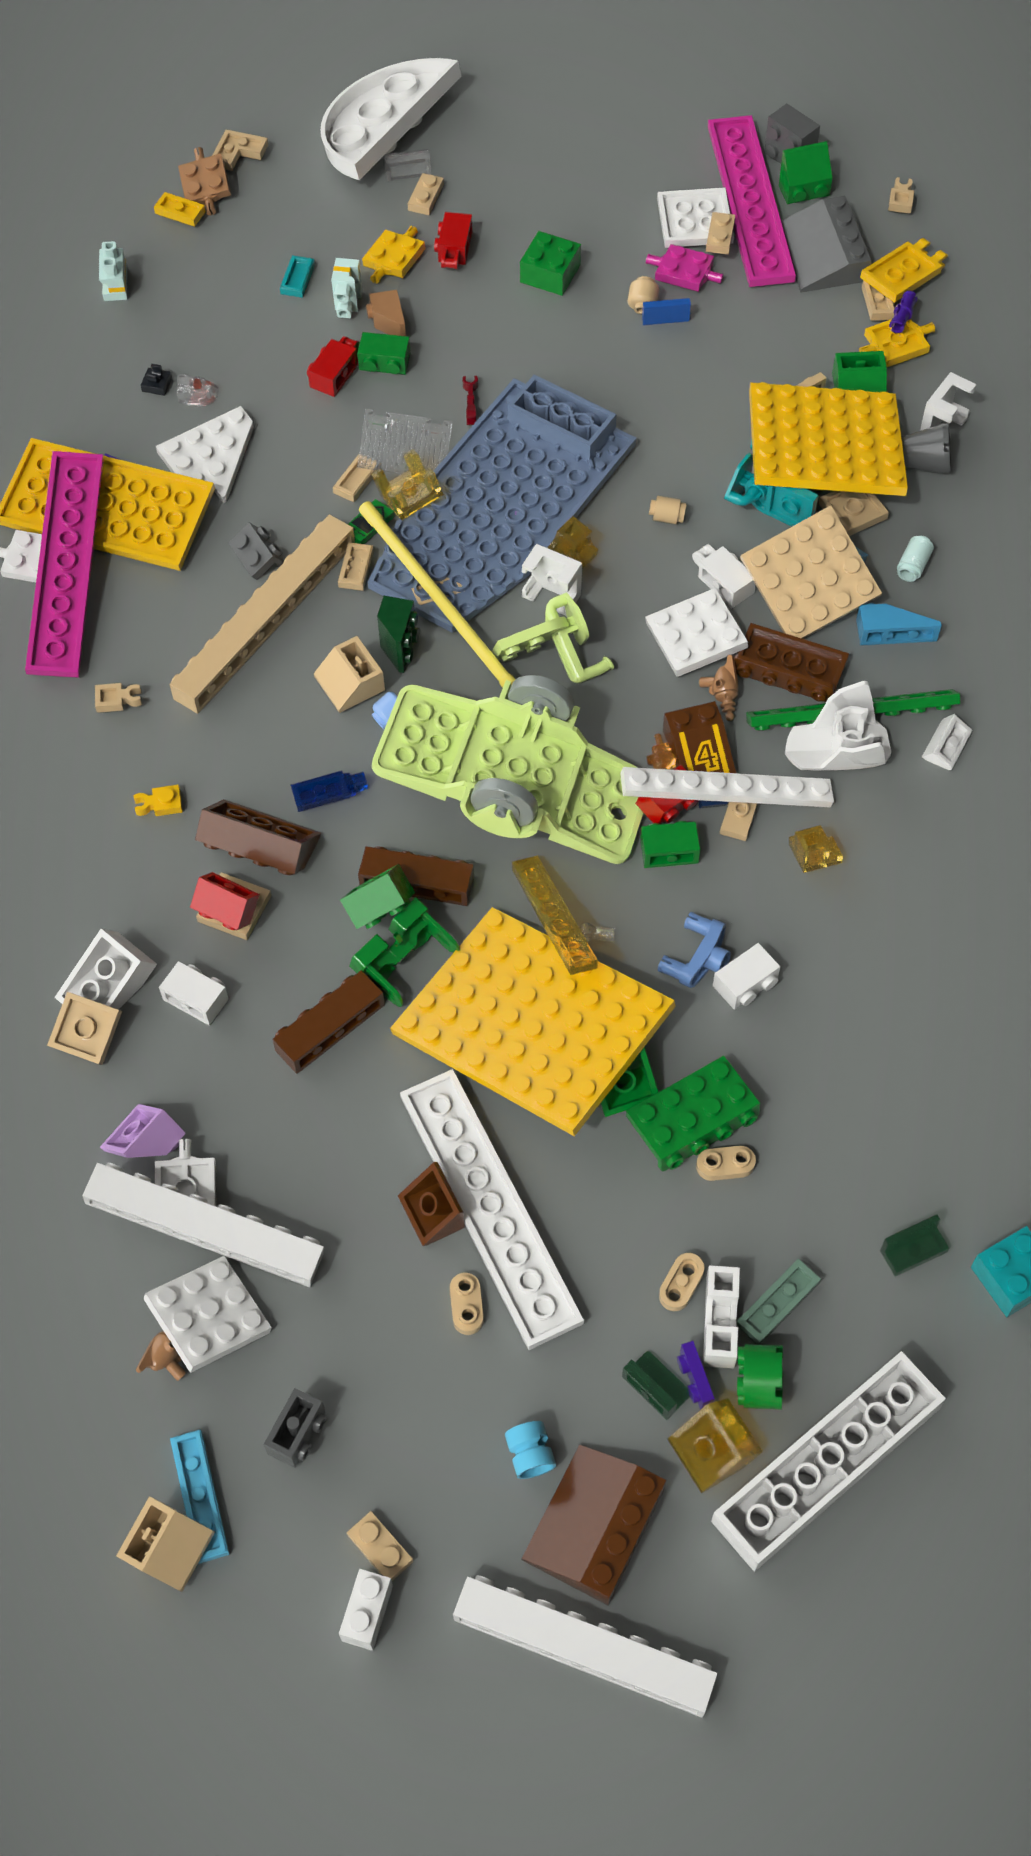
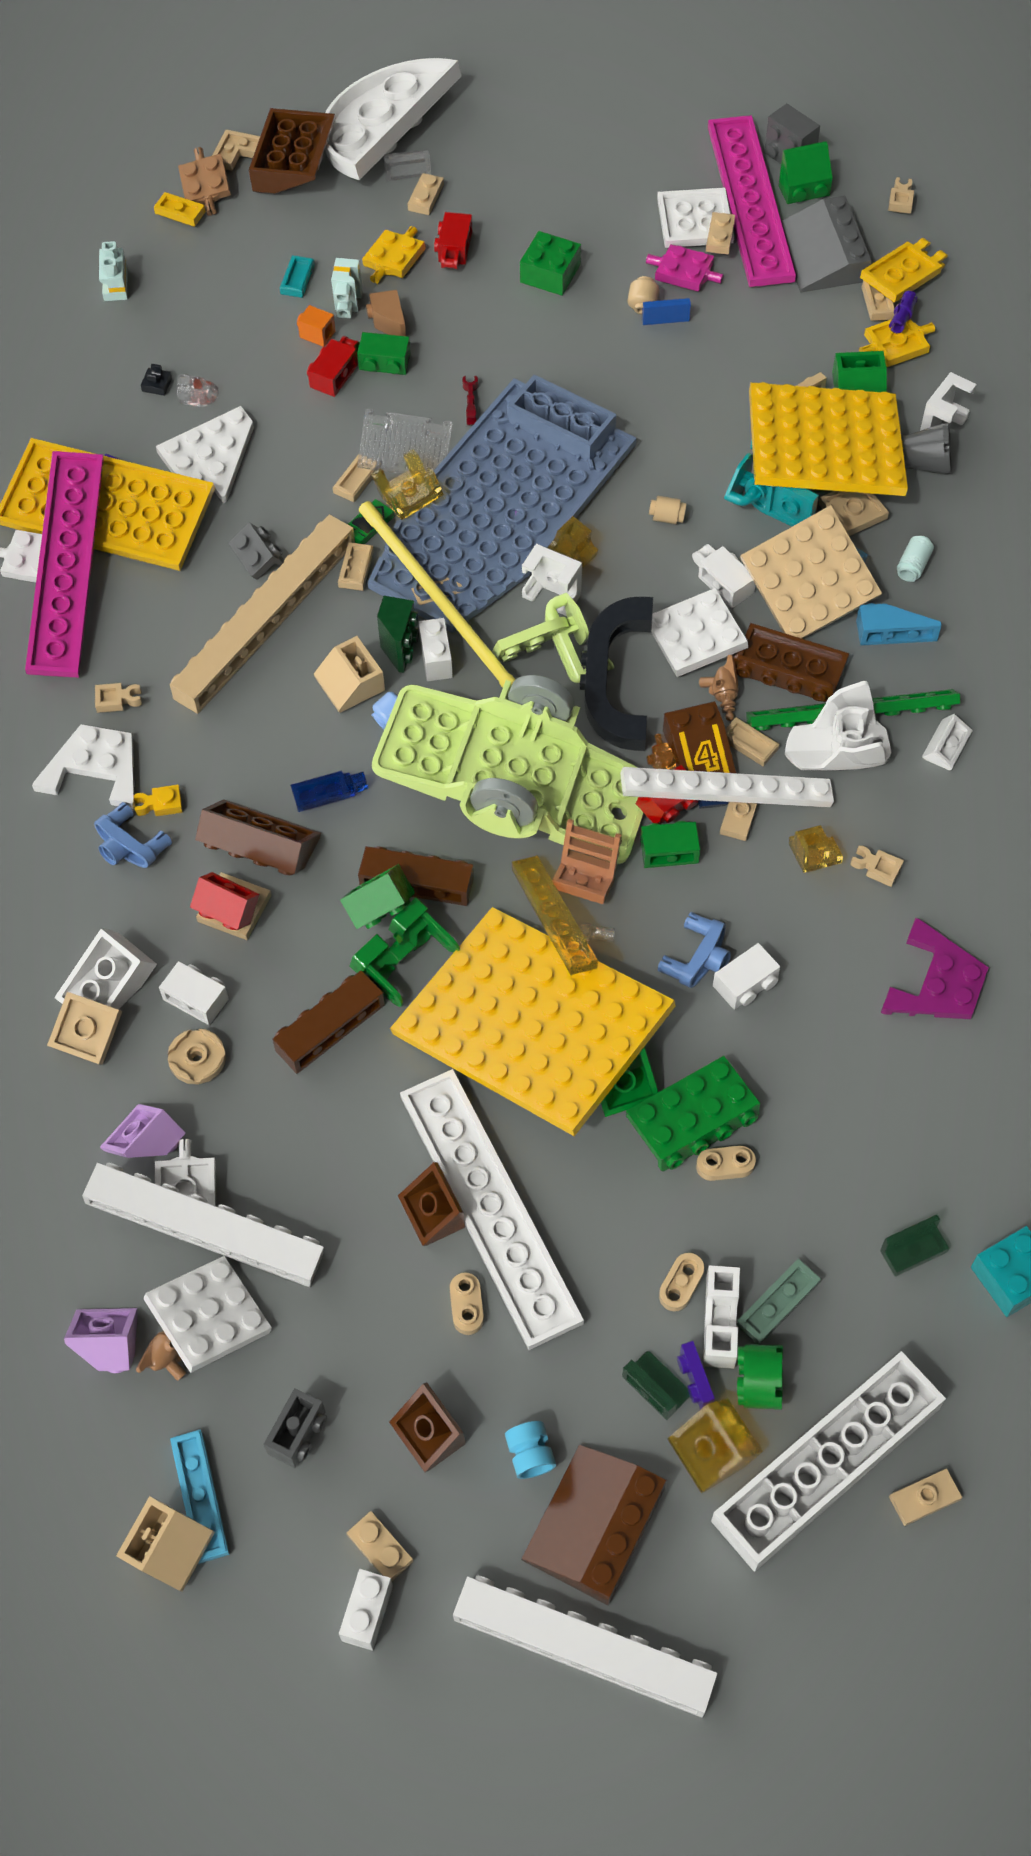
none -> white wing [32,724,135,809]
none -> lavender slope [64,1308,138,1373]
none -> medium blue connector [94,802,172,868]
none -> tan plate [168,1029,226,1084]
none -> reddish brown slope [249,108,336,194]
none -> orange brick [297,305,336,347]
none -> reddish brown slope [389,1382,465,1472]
none -> white brick [419,618,453,681]
none -> nougat plate [551,819,622,904]
none -> black arch [580,597,653,751]
none -> tan tile [725,717,779,767]
none -> tan plate [850,846,904,887]
none -> magenta wing [881,918,989,1019]
none -> tan plate [889,1468,962,1526]

